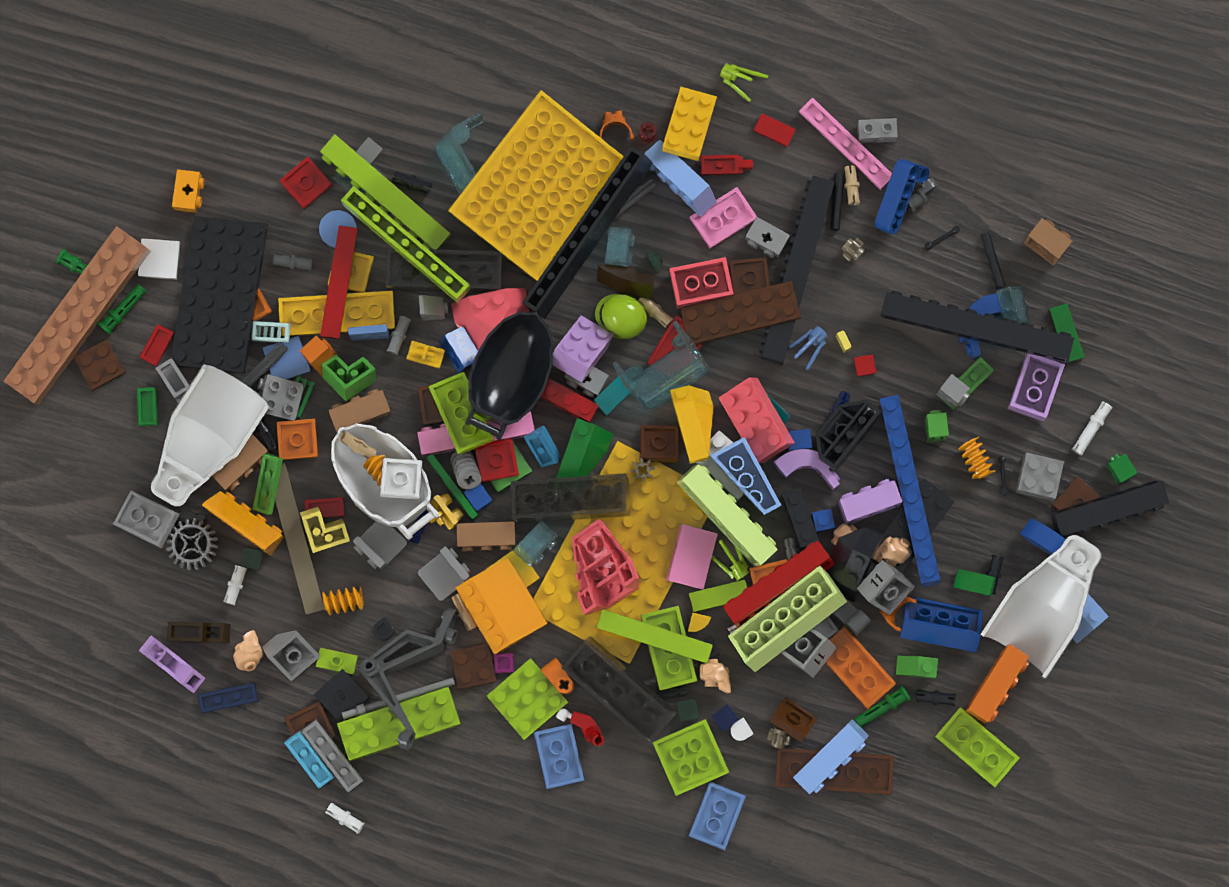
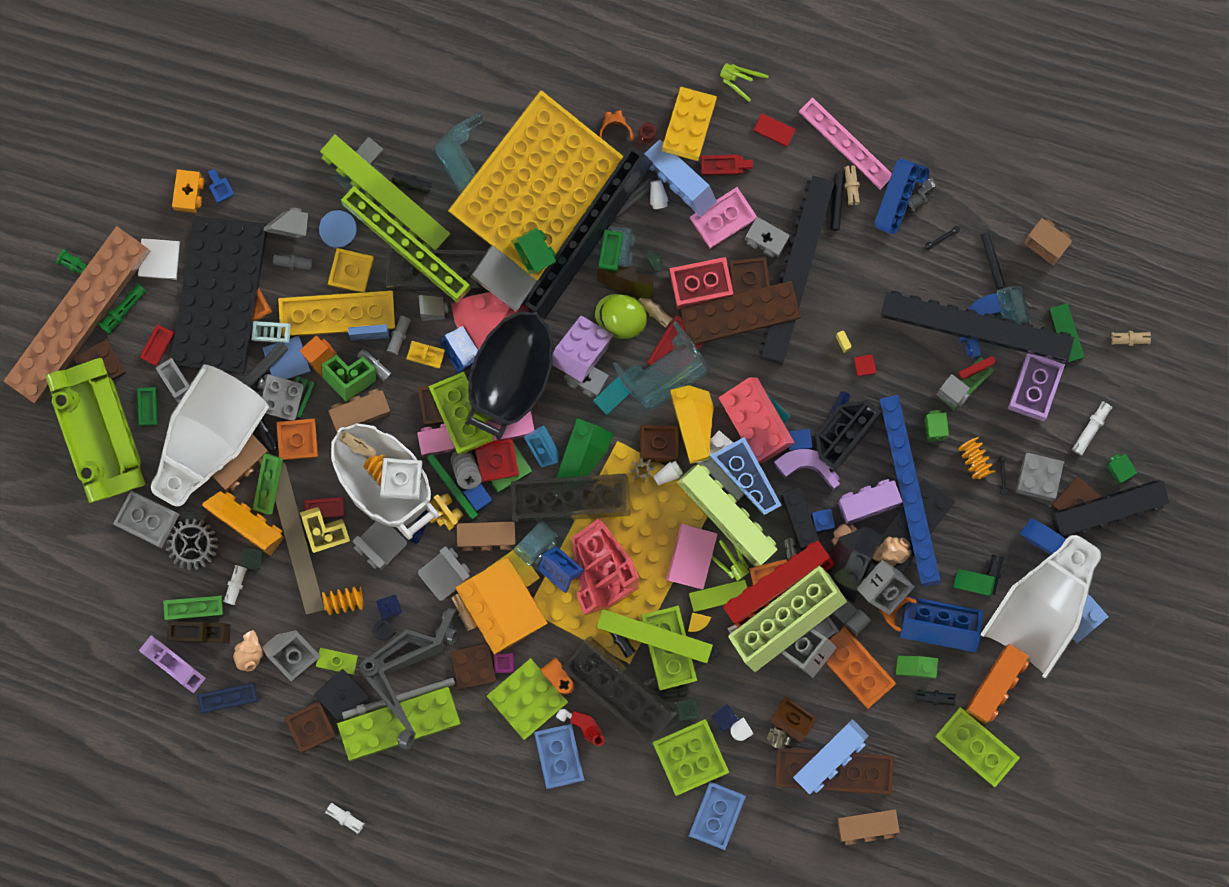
red tile [279,156,333,210] -> none
medium azure tile [284,730,334,788] -> none
light grey tile [301,719,363,792] -> none
red tile [320,225,358,340] -> none
red brick [540,378,599,423] -> none
light nougat head [700,659,731,693] -> none
medium blue plant [788,326,828,371] -> none
dark tan gear [841,238,865,261] -> none
green pin [854,686,911,728] -> none
light grey brick [857,118,898,144] -> none
none -> lime panel [45,358,146,503]
none -> bright green plate [163,596,223,620]
none -> blue plate [208,168,234,204]
none -> light grey slope [264,208,308,238]
none -> light grey axle [357,349,391,382]
none -> clear blue plate [376,594,402,619]
none -> light grey tile [470,246,537,311]
none -> green brick [511,228,556,274]
none -> blue panel [538,546,584,593]
none -> green tile [598,230,624,271]
none -> black pin [609,632,636,658]
none -> white cone [650,180,669,209]
none -> white cone [653,461,683,486]
none -> medium nougat brick [837,809,900,845]
none -> red tile [957,356,996,381]
none -> tan pin [1111,331,1151,346]

